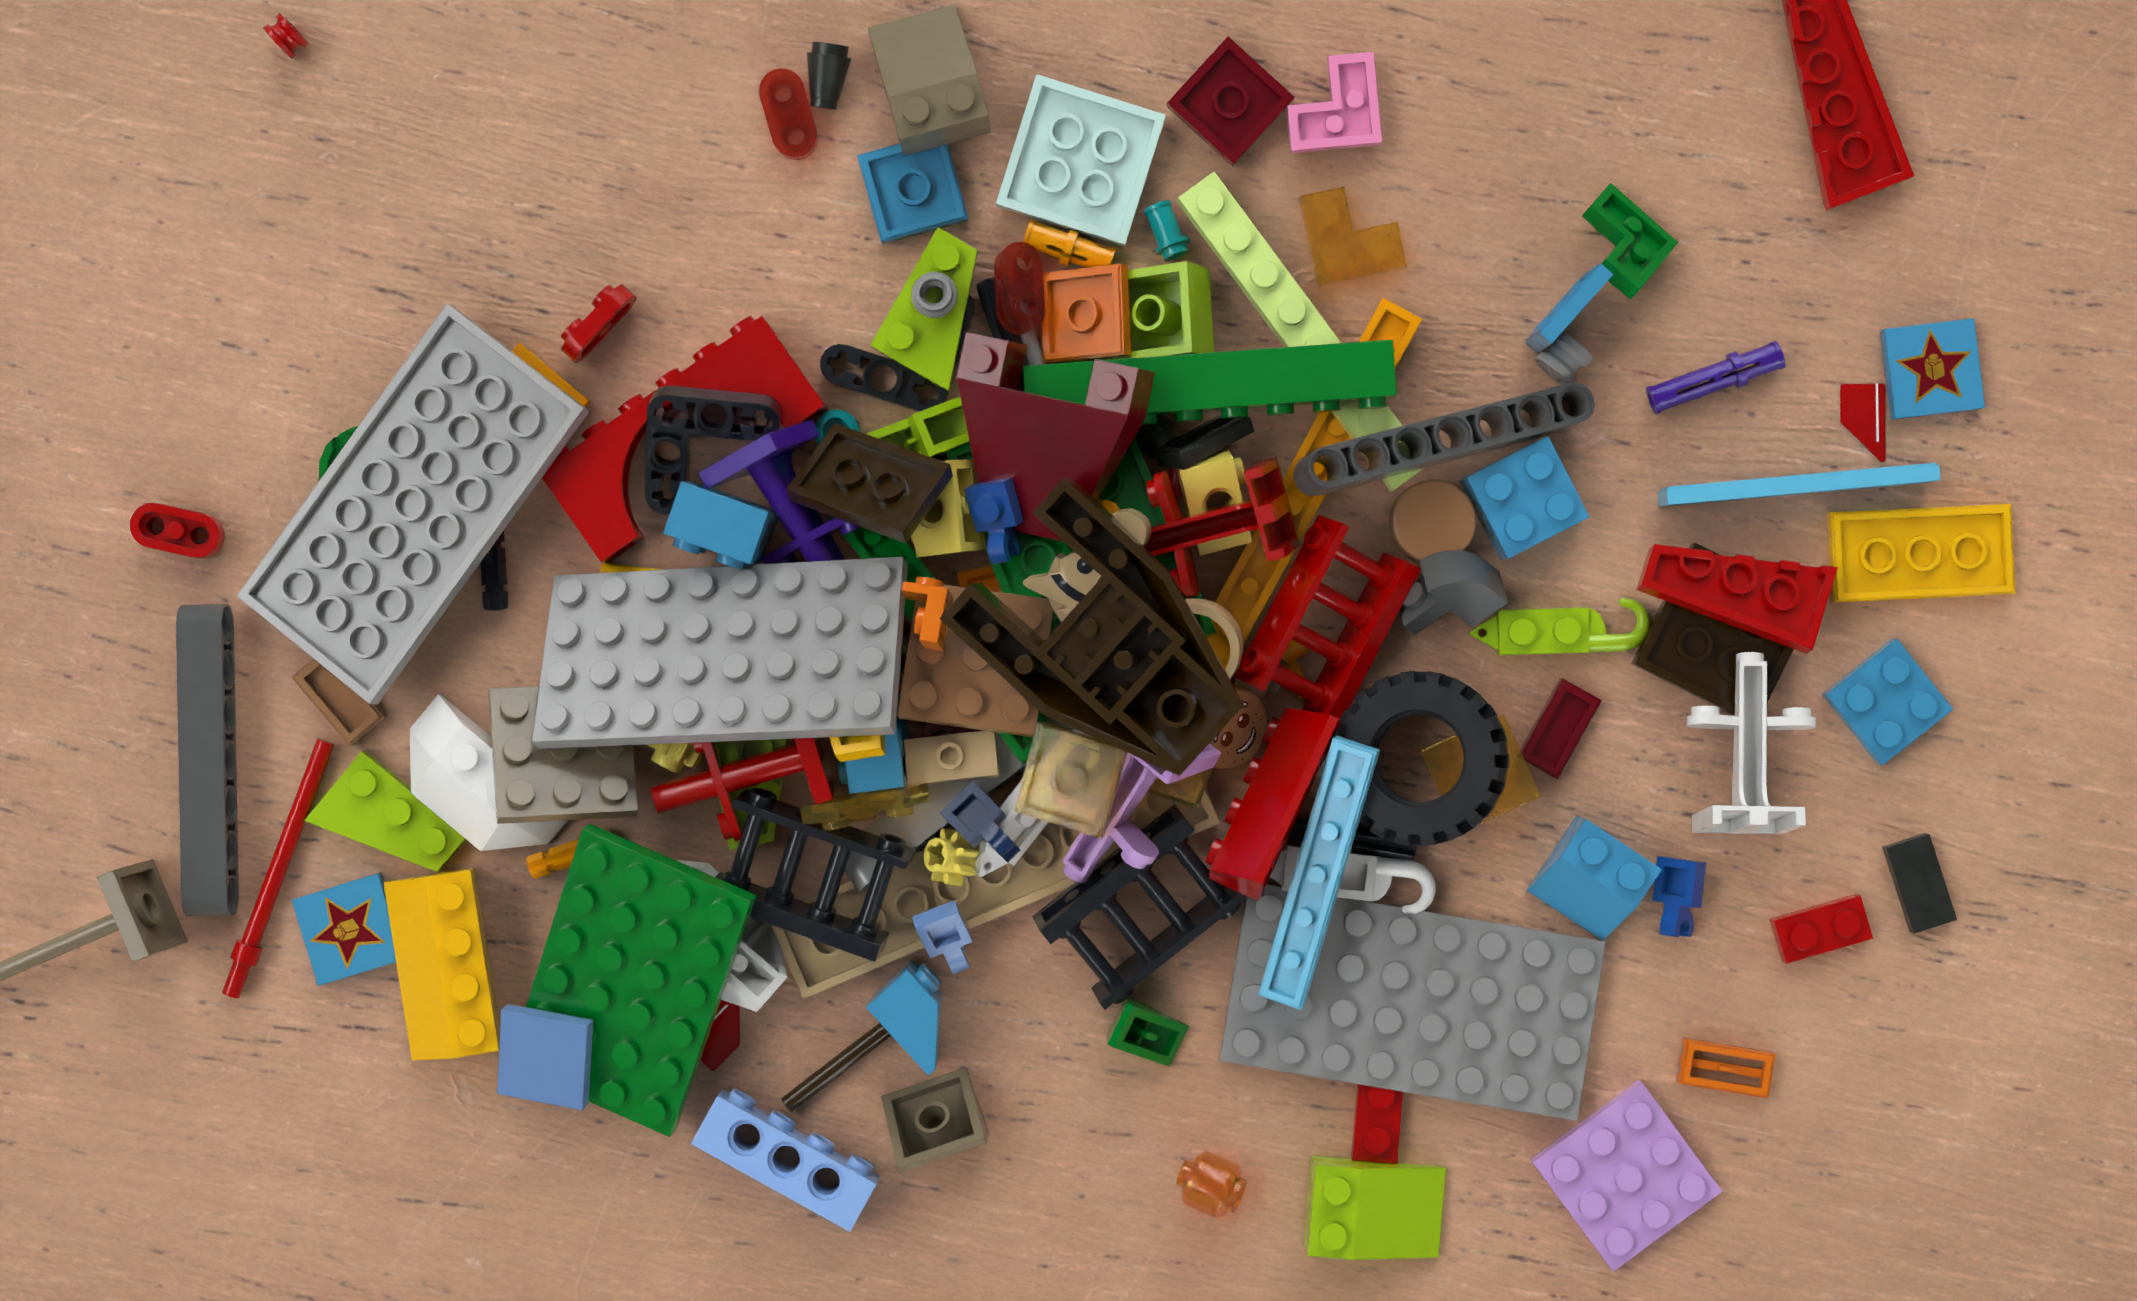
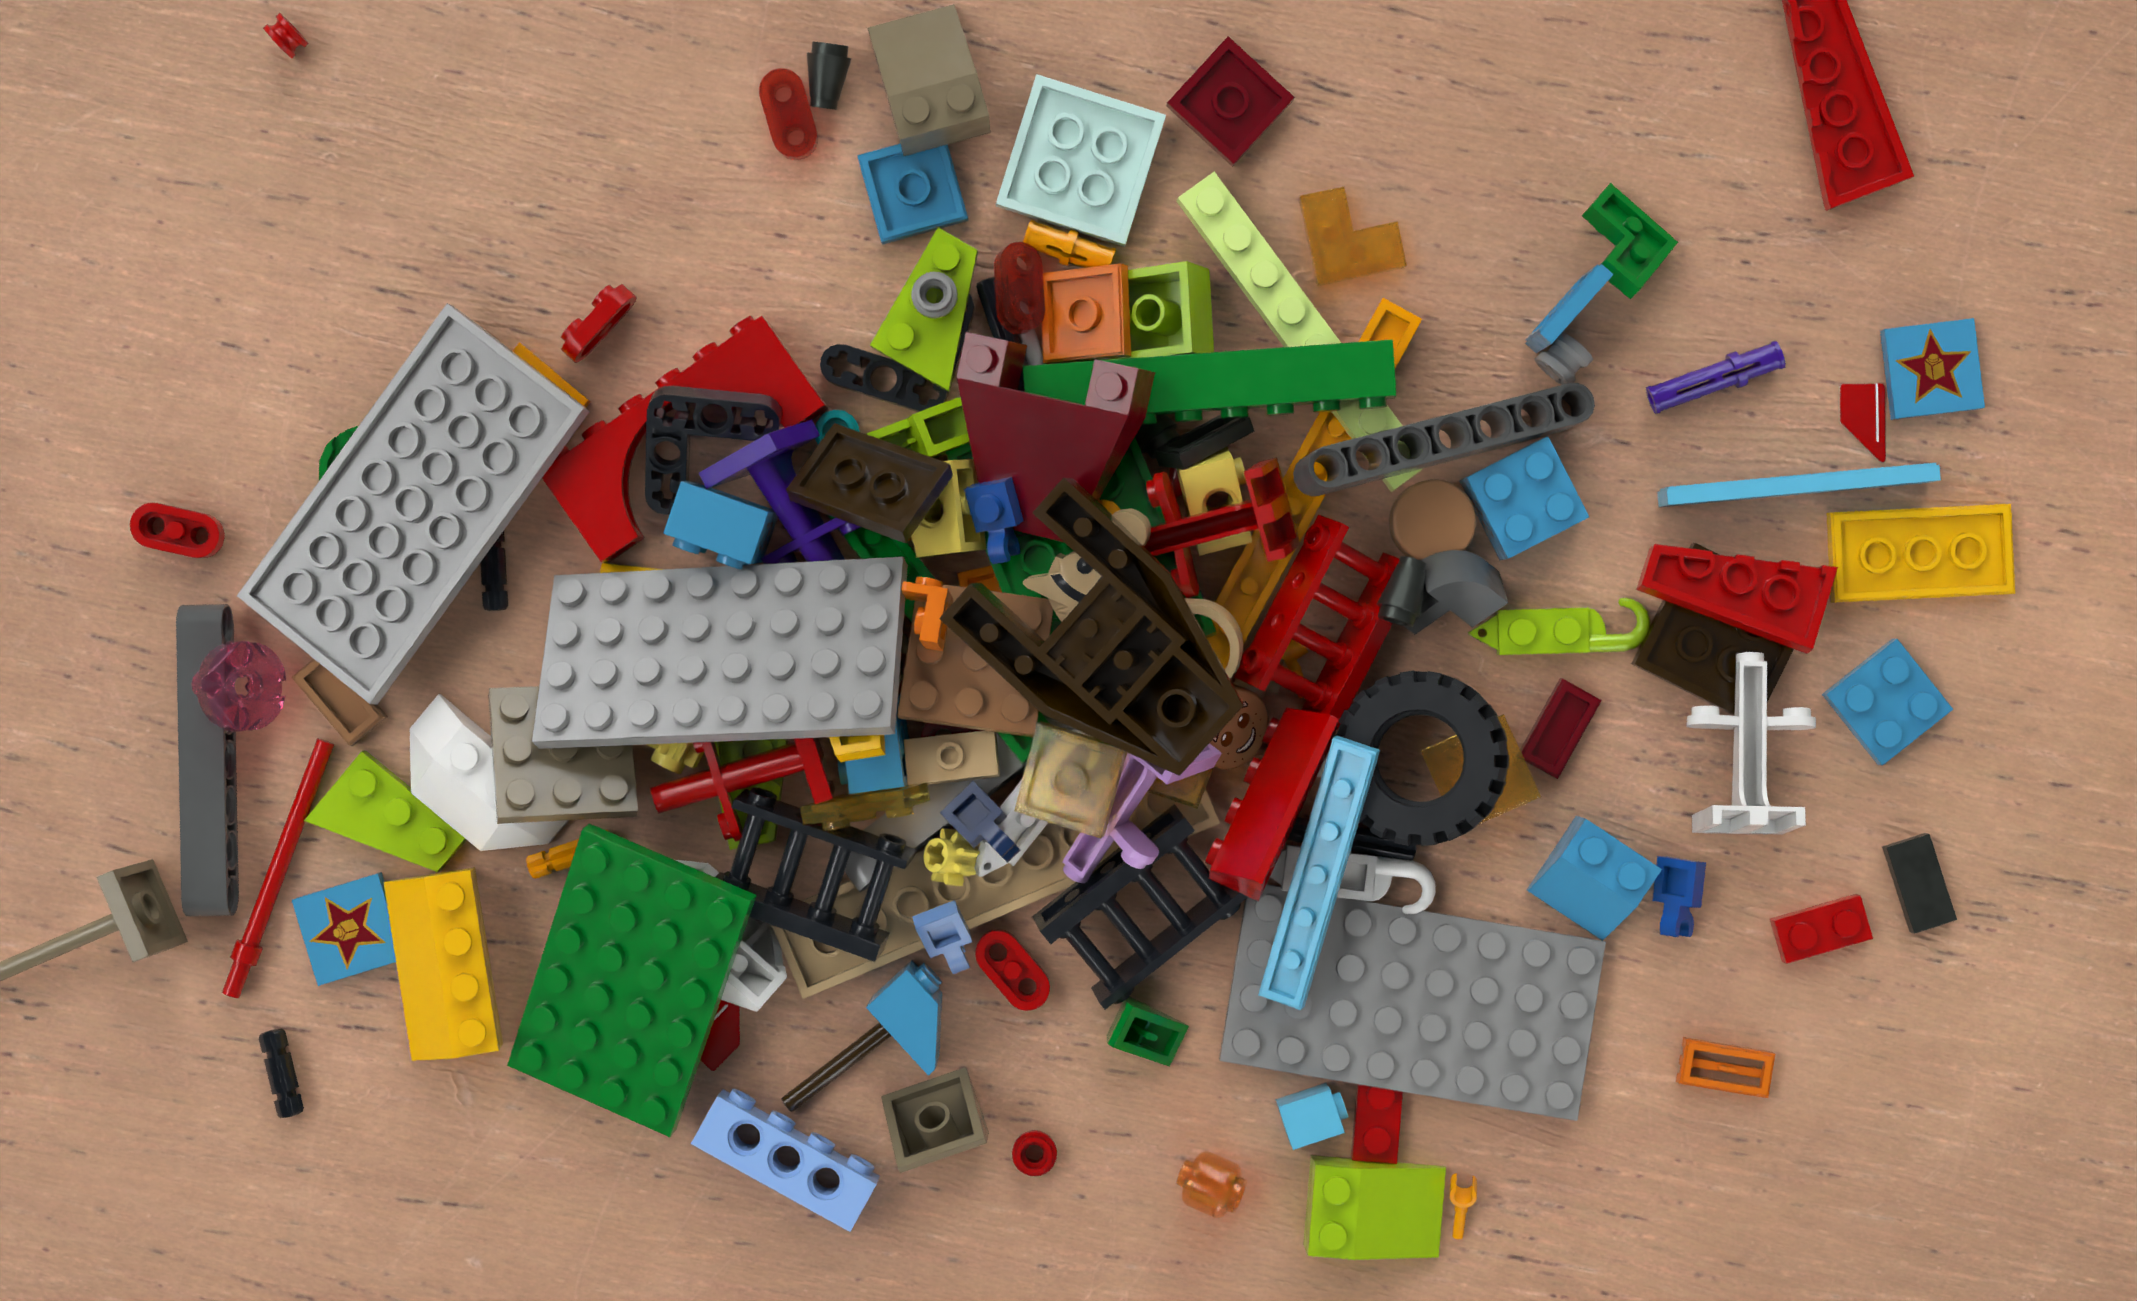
medium blue tile [497,1004,593,1110] -> none
teal pin [1144,200,1190,262] -> none
bright pink plate [1286,52,1382,154] -> none
lavender plate [1530,1080,1722,1272] -> none
none -> clear pink plate [191,641,286,732]
none -> black axle [259,1029,304,1118]
none -> red plate [975,929,1050,1011]
none -> red plate [1012,1130,1057,1176]
none -> medium azure brick [1275,1083,1349,1150]
none -> pearl dark grey cone [1377,556,1427,627]
none -> light orange hand [1450,1173,1477,1239]

